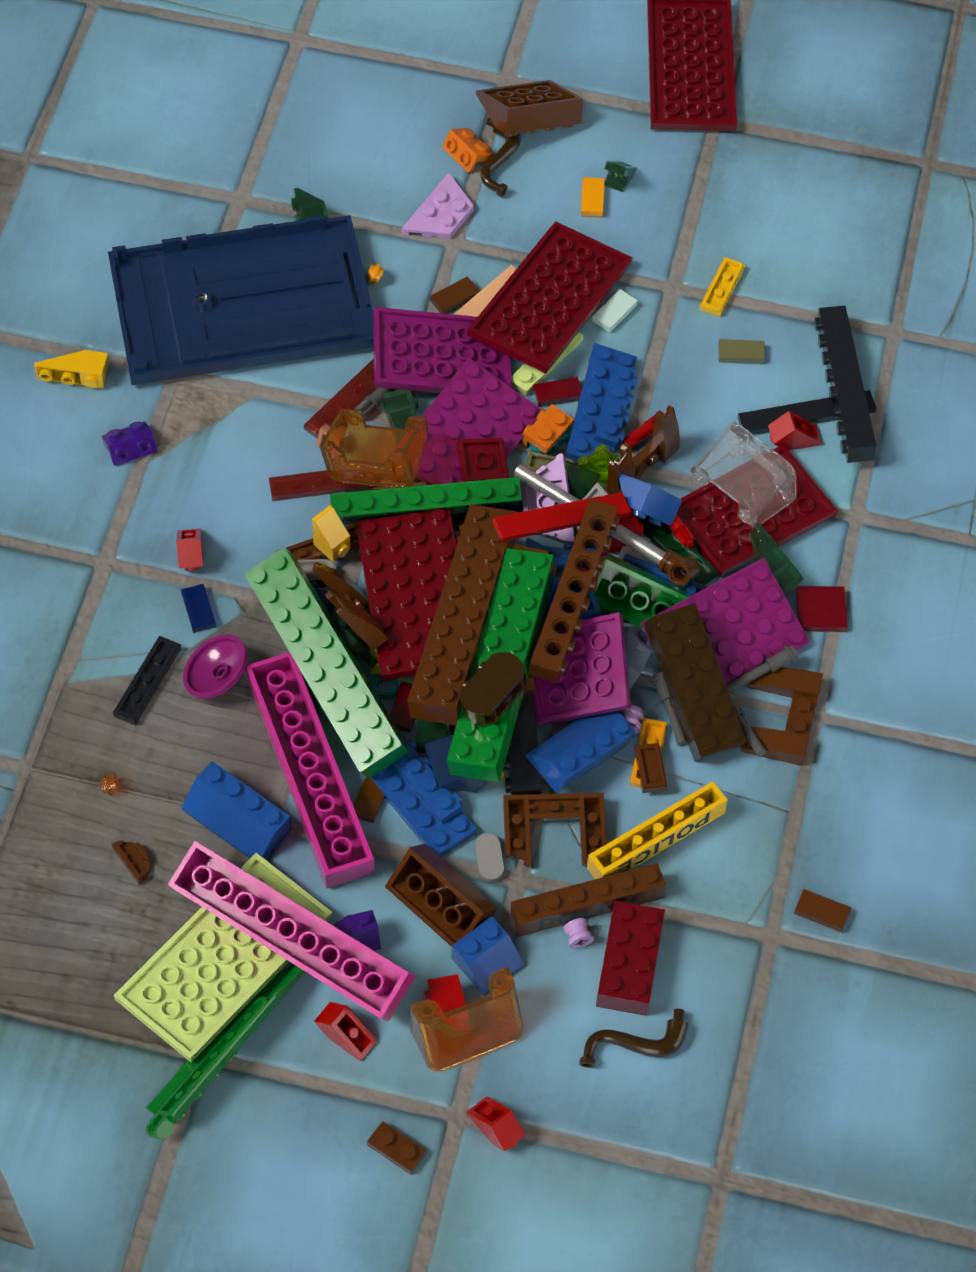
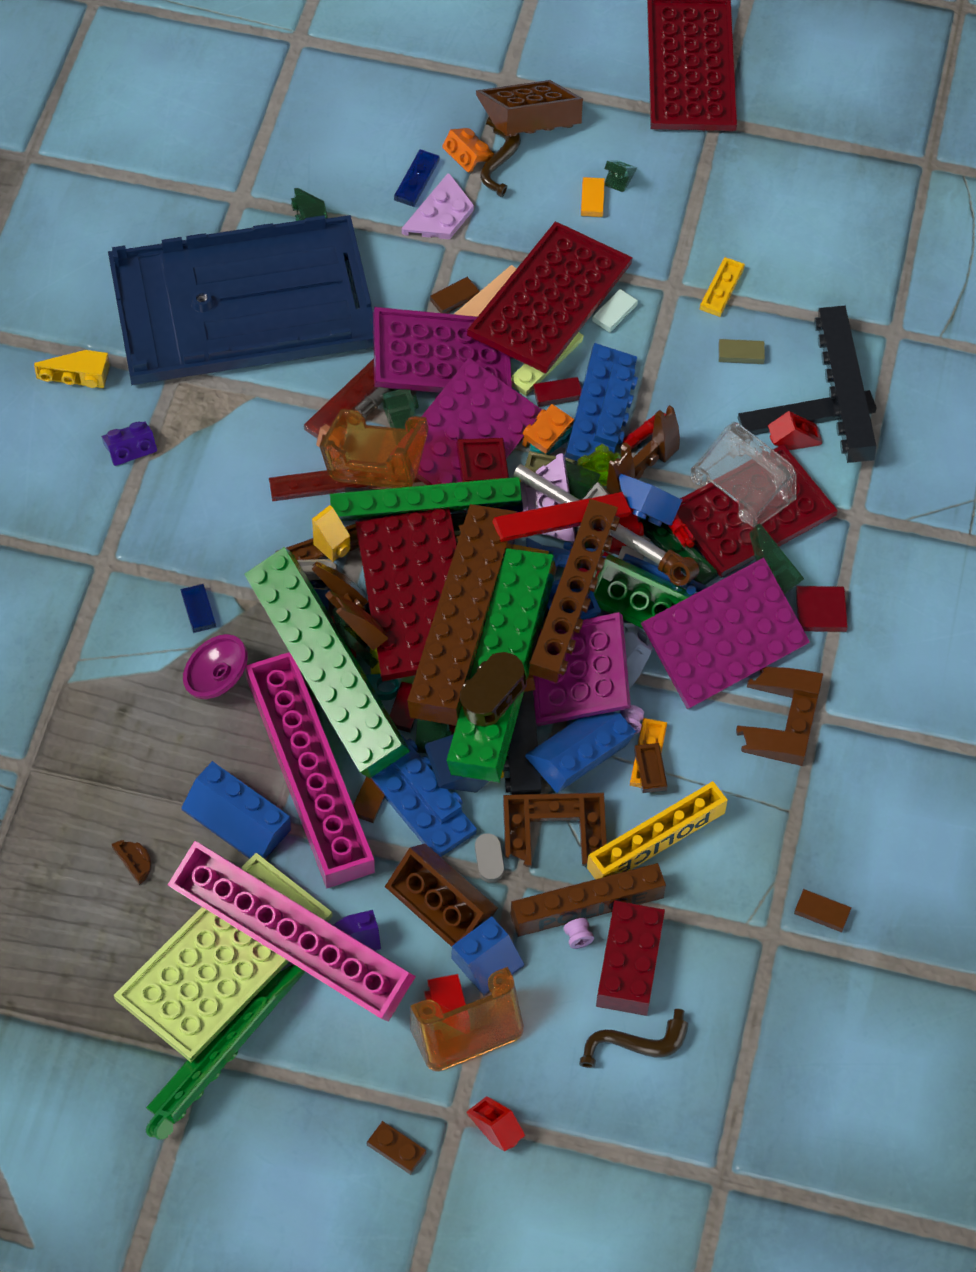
clear orange plate [100,772,121,796] -> none
black tile [113,636,181,726] -> none
red slope [176,528,203,571] -> none
red slope [314,1002,377,1060] -> none
light orange plate [365,262,384,284] -> none
dark brown brick [644,603,747,762] -> none
dark grey pin [652,672,687,746] -> none
dark grey pin [726,645,798,693] -> none
dark grey pin [728,692,766,757] -> none
none -> clear blue tile [394,149,440,207]

